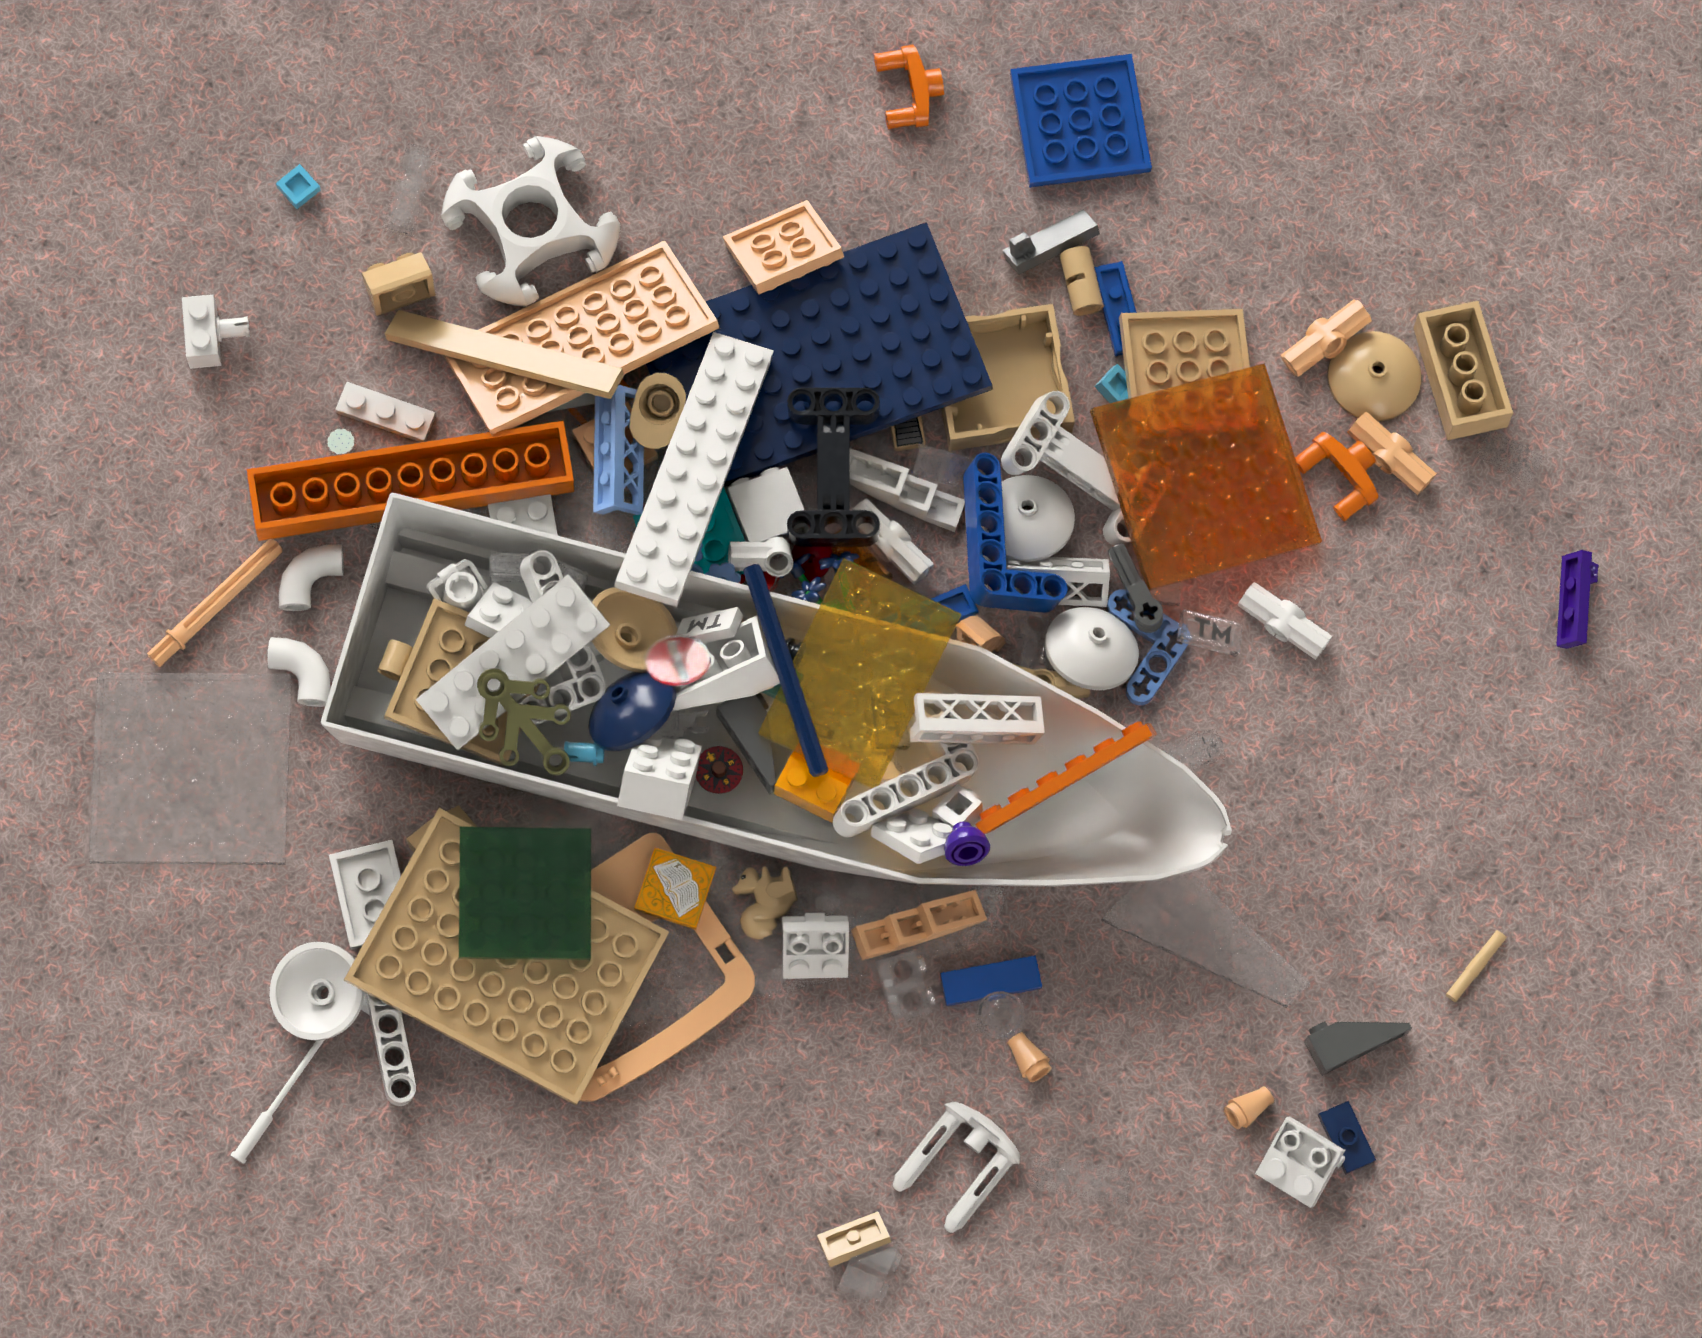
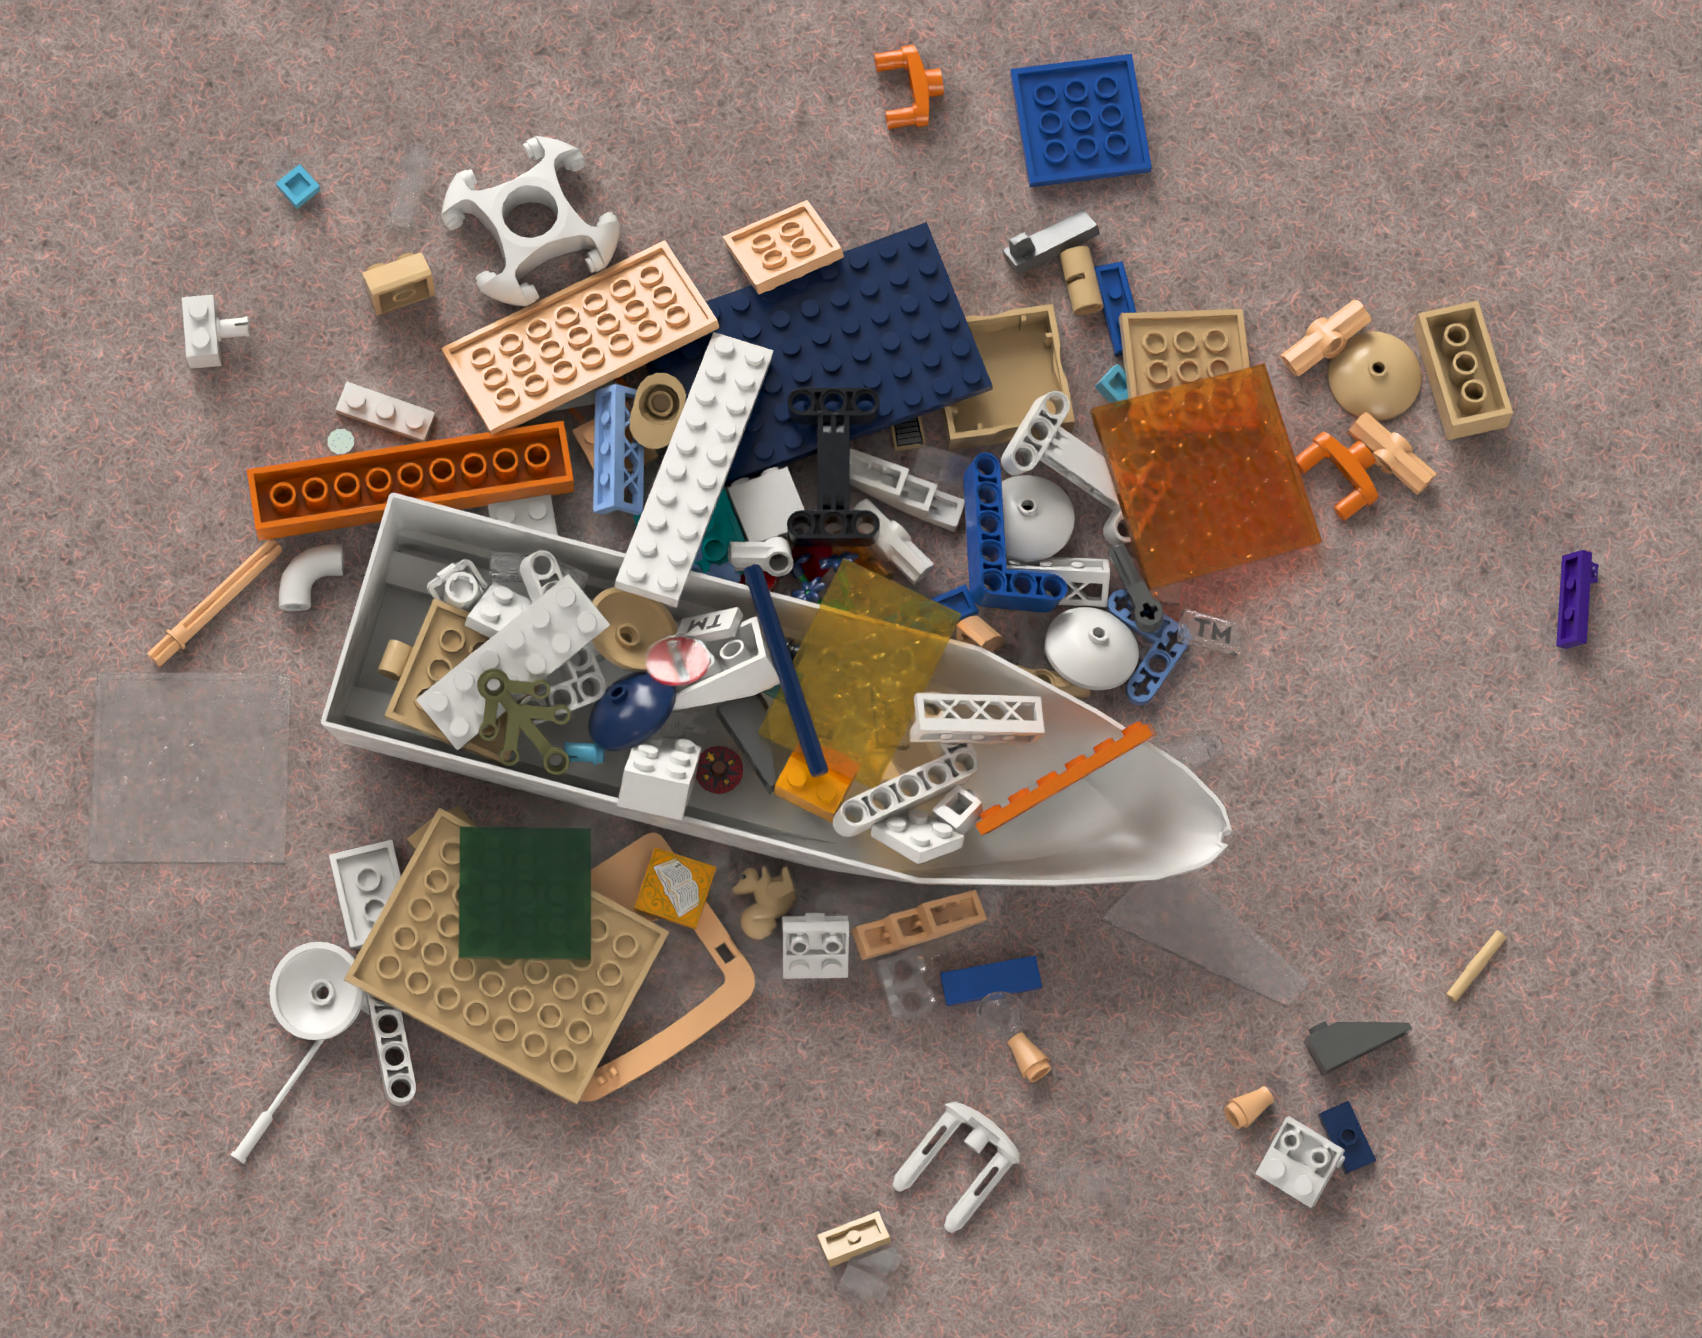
white cylinder [267,637,331,707] -> none
tile [385,310,624,399] -> none
dark purple brick [944,822,990,866] -> none
white piece [1238,582,1332,660] -> none

